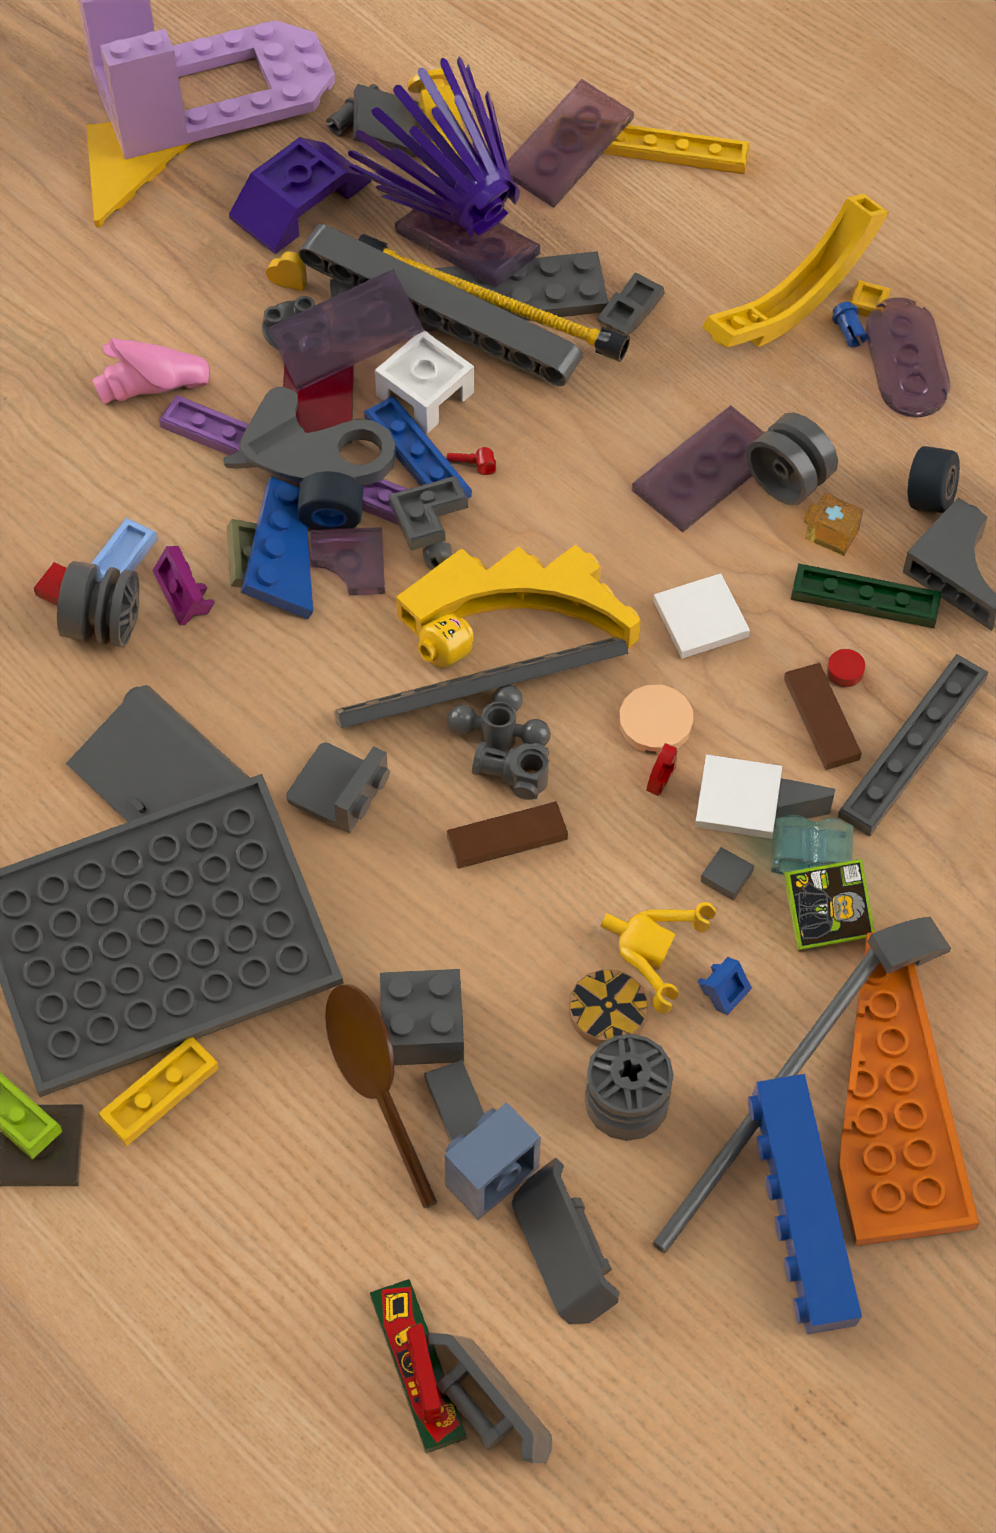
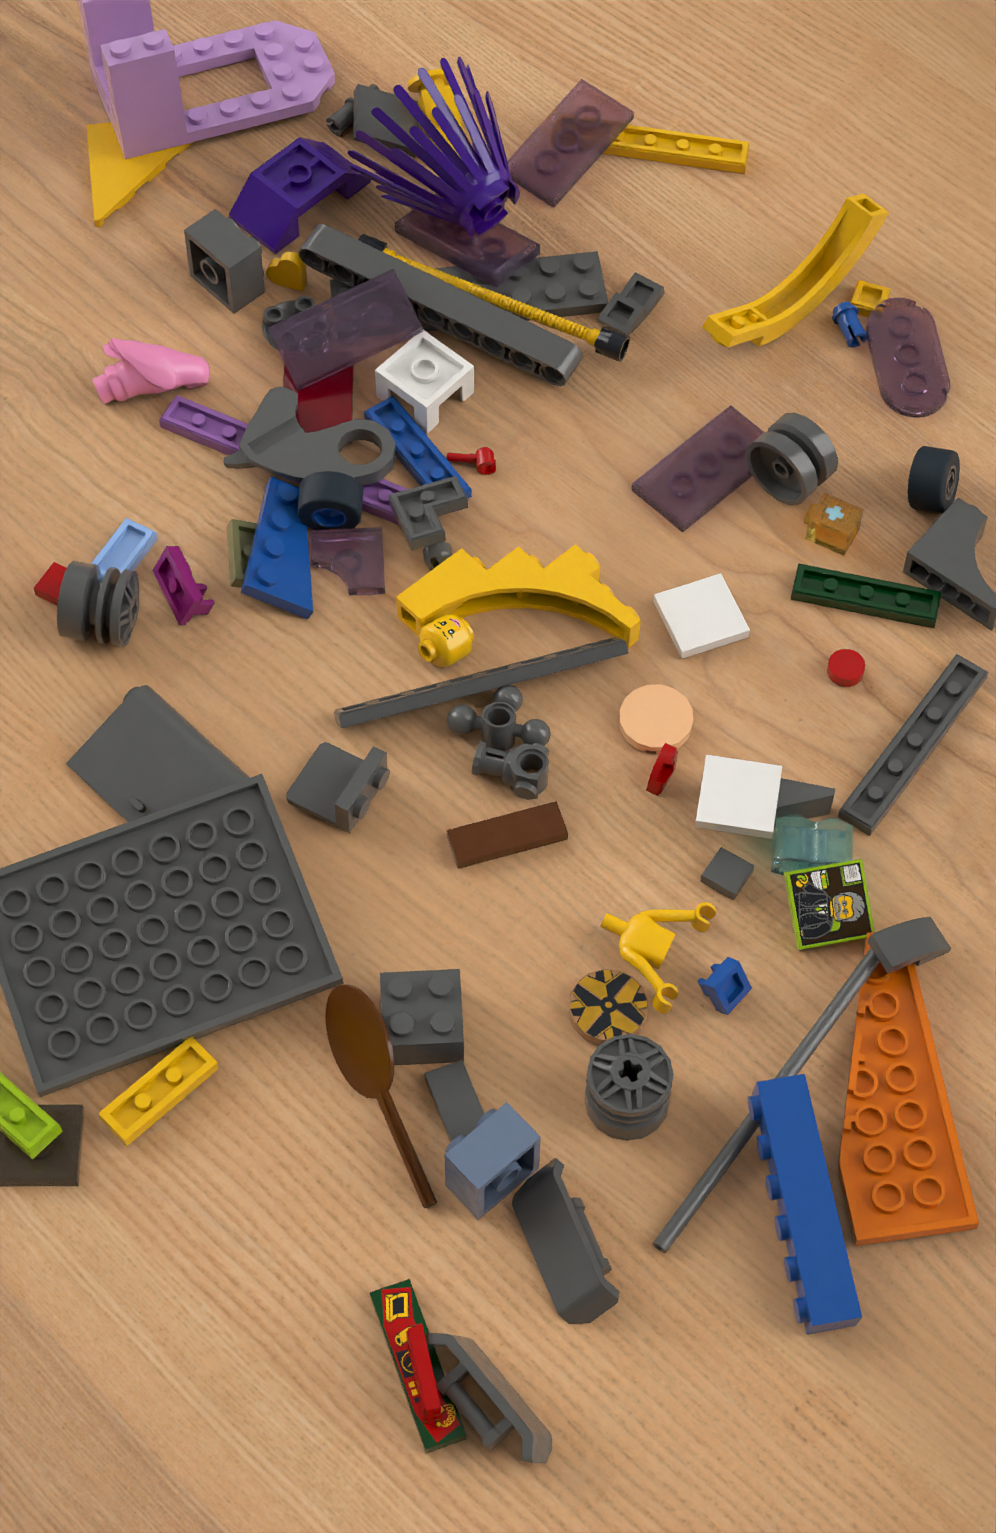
reddish brown tile [784,663,862,770] -> none
none -> dark grey brick [184,209,265,314]

